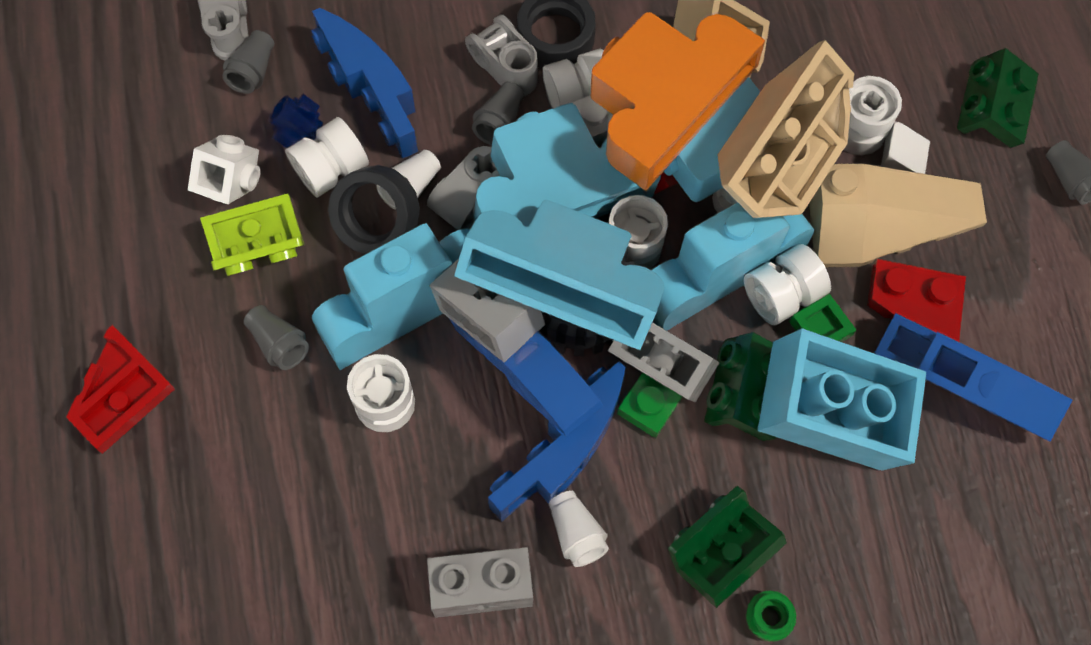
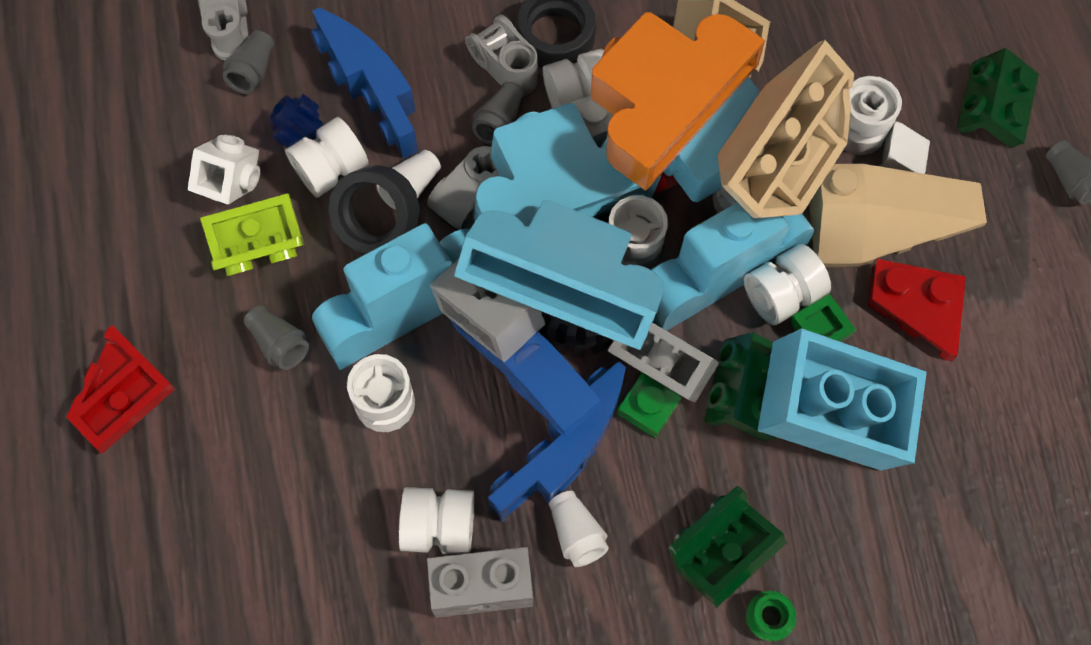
blue slope [874,313,1073,442] -> none
none -> white wheel [399,487,474,555]

